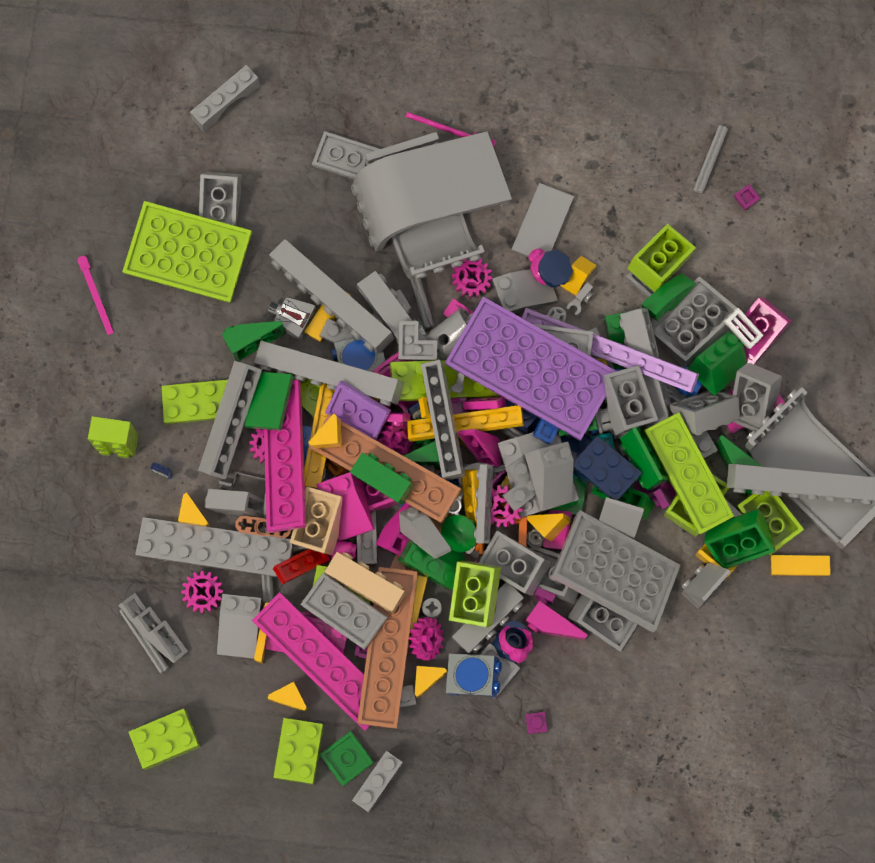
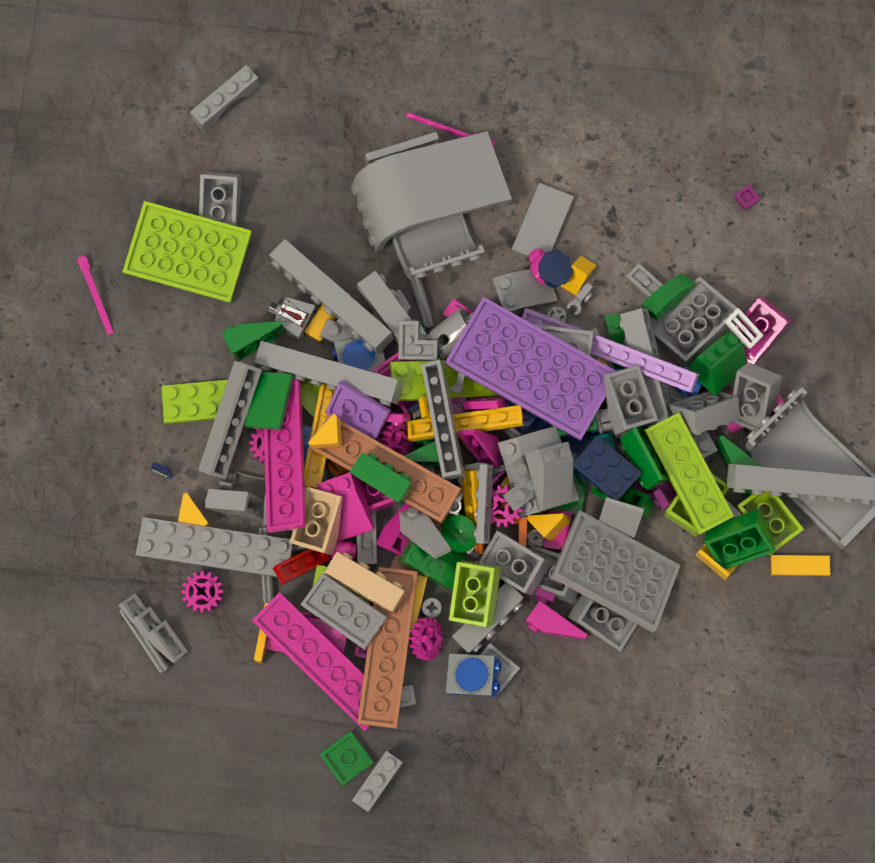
lime brick [88,416,139,458] -> none
lime brick [128,709,201,770] -> none
light grey slope [217,594,263,659] -> none
nougat beam [235,516,292,539] -> none
yellow slope [268,682,308,712] -> none
lime brick [273,718,324,785] -> none
light grey tile [312,131,379,180] -> none
yellow slope [415,666,447,699] -> none
dark pink gear [452,259,493,299] -> none
piece [493,620,533,663] -> none
magenta plate [525,712,547,734] -> none
blue plate [532,419,558,445] -> none
lime brick [627,224,696,292] -> none
light grey slope [681,562,731,609] -> none
light grey axle [694,125,728,194] -> none

